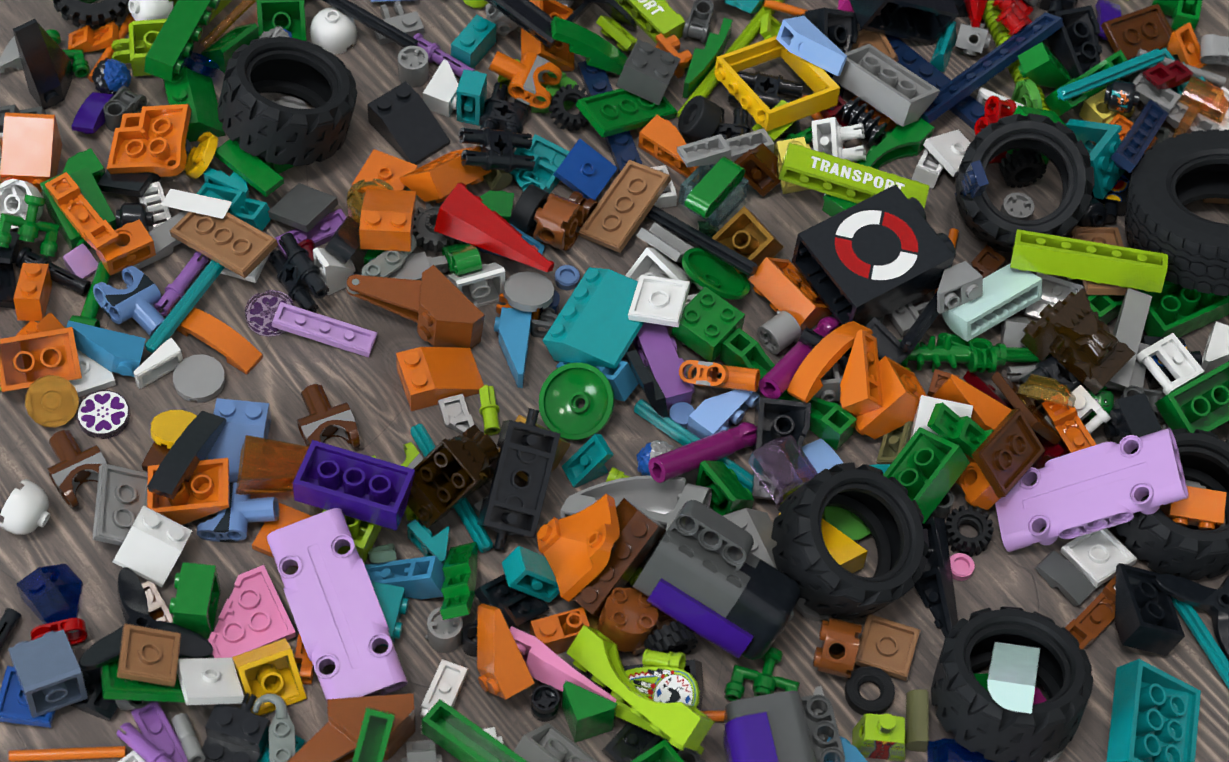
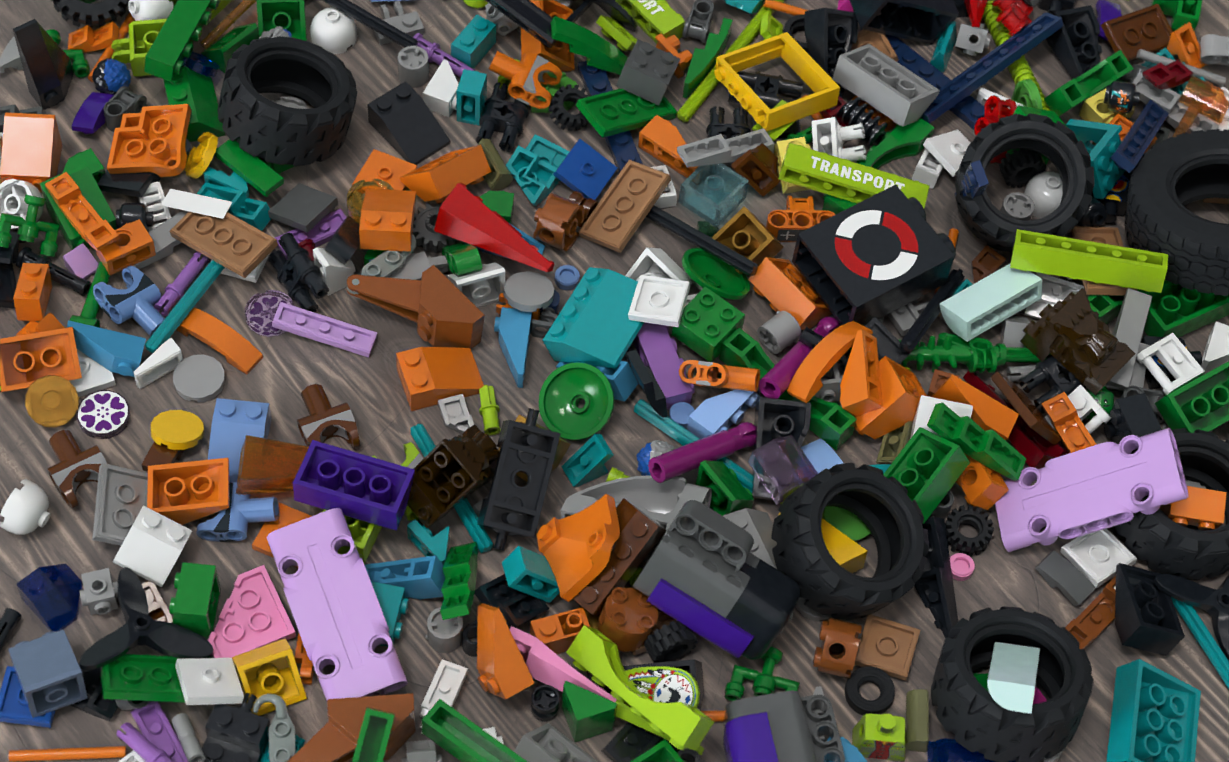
red piece [30,618,87,646] -> none
medium nougat plate [117,624,181,687] -> none
black slope [147,411,227,500] -> none
sand green tile [368,543,397,563] -> none
black pin [459,126,535,173] -> none
black tyre [509,184,549,234] -> none
light grey slope [637,222,696,263] -> none
lime pin [642,649,686,670] -> none
black tyre [678,95,721,141] -> none
green beam [685,156,746,219] -> none
light blue slope [776,16,848,76] -> none
light grey slope [937,261,983,314] -> none
reddish brown tile [972,408,1045,498] -> none
green slope [1017,42,1071,89] -> none
clear yellow slope [1018,374,1076,408] -> none
teal axle [1057,49,1165,101] -> none
none -> light grey brick [79,568,119,615]
none -> orange beam [766,195,836,242]
none -> white cylinder [1024,172,1063,218]

